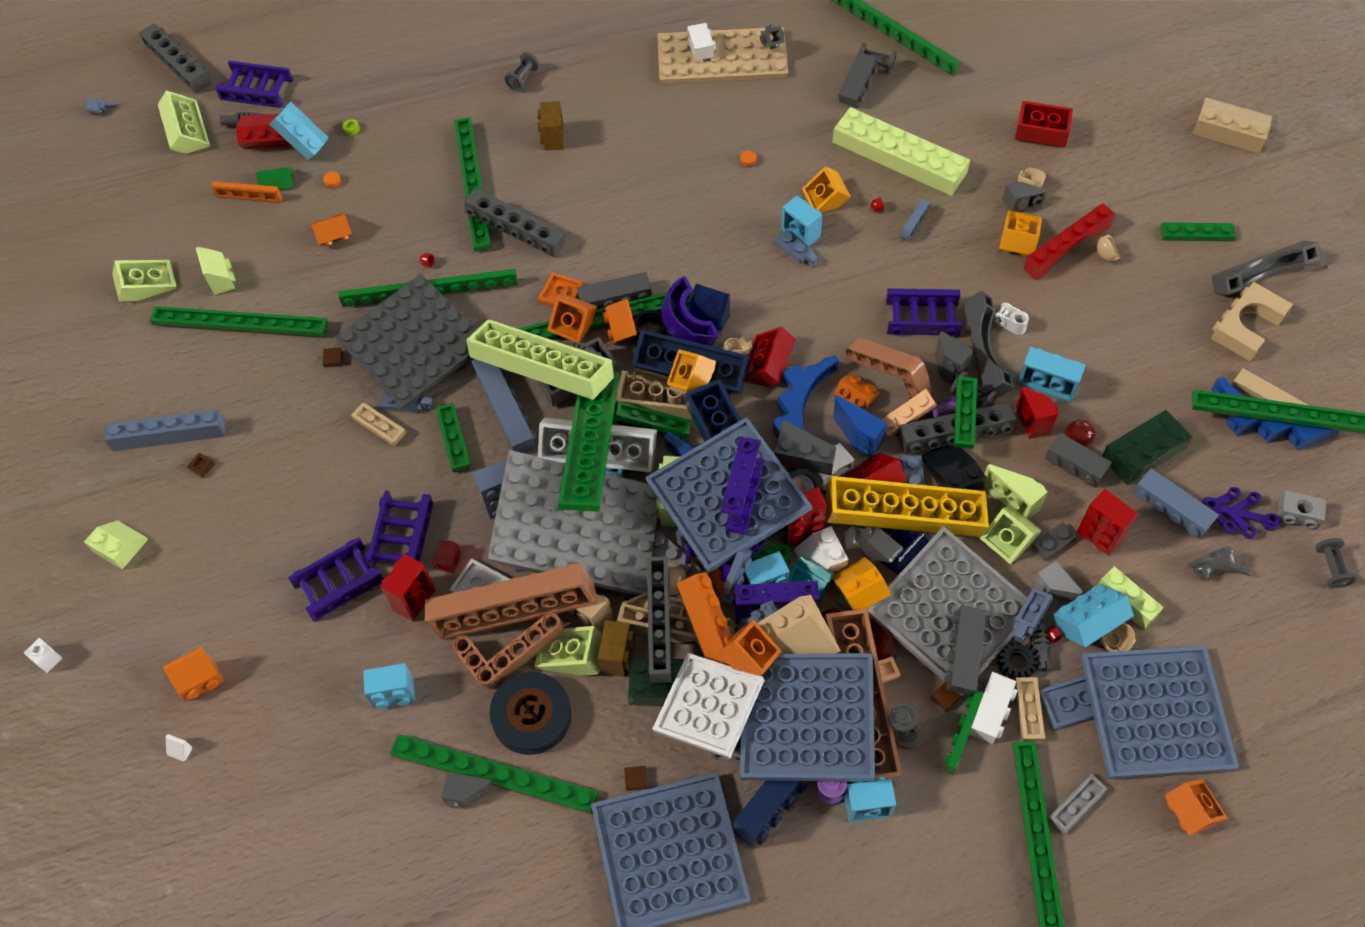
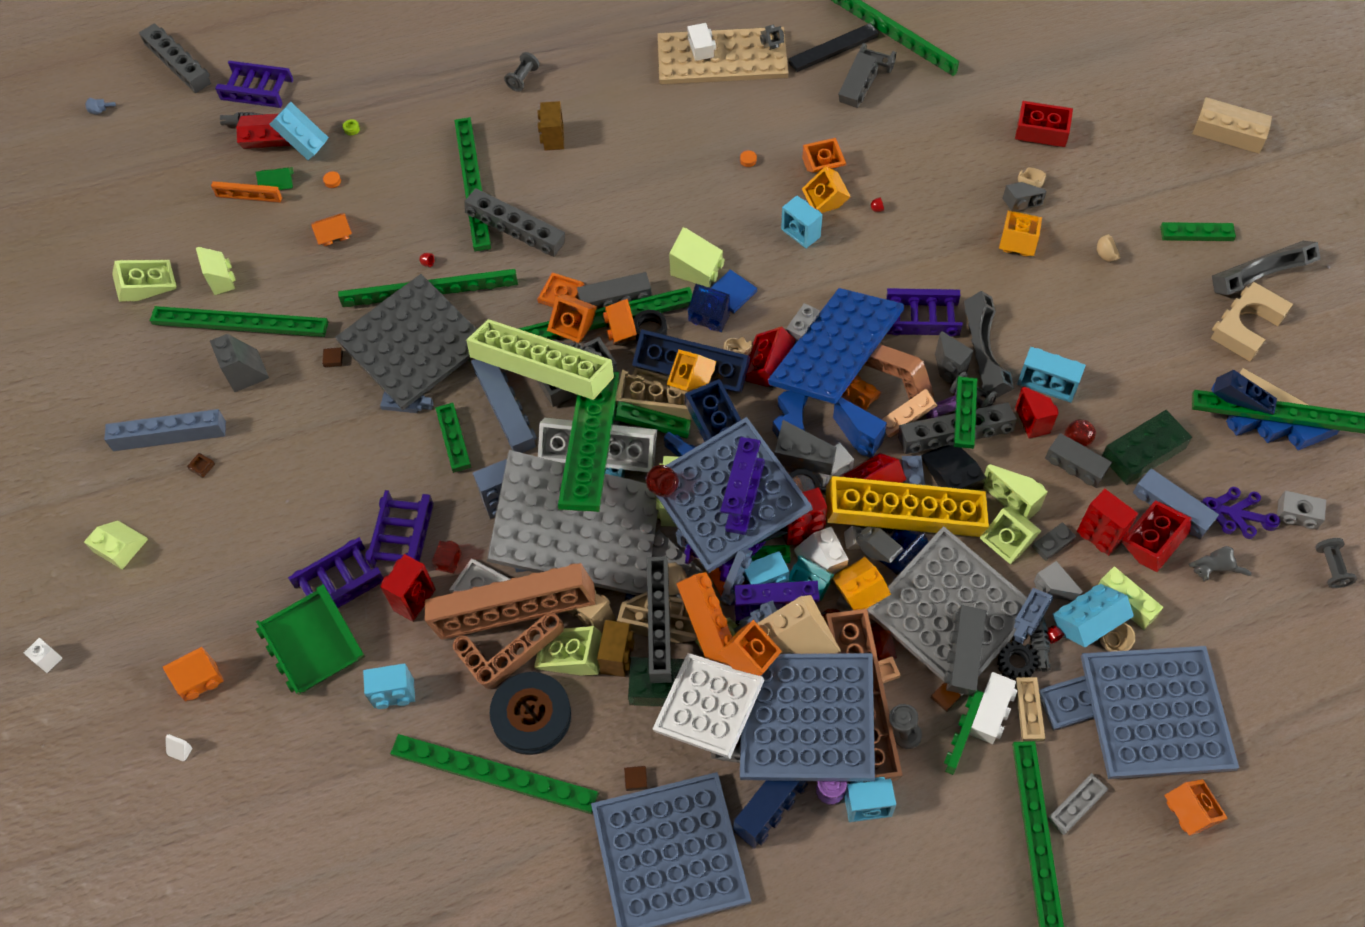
yellowish green slope [158,90,210,154] -> none
tan plate [351,402,406,446] -> none
dark grey slope [441,772,493,809] -> none
dark purple brick [661,276,720,346] -> none
sand blue hinge [775,230,818,268] -> none
yellowish green brick [832,107,970,196] -> none
sand blue beam [901,199,931,241] -> none
white piece [992,303,1029,335] -> none
red arch [1023,203,1116,280] -> none
none -> dark grey slope [210,334,269,392]
none -> green panel [256,584,365,695]
none -> clear red hair [646,465,679,497]
none -> yellowish green slope [669,227,725,288]
none -> blue tile [707,269,757,313]
none -> blue plate [768,288,904,404]
none -> light grey brick [786,303,820,345]
none -> black tile [788,23,879,72]
none -> orange slope [802,138,846,173]
none -> red slope [1122,500,1191,572]
none -> dark blue slope [1213,370,1277,415]

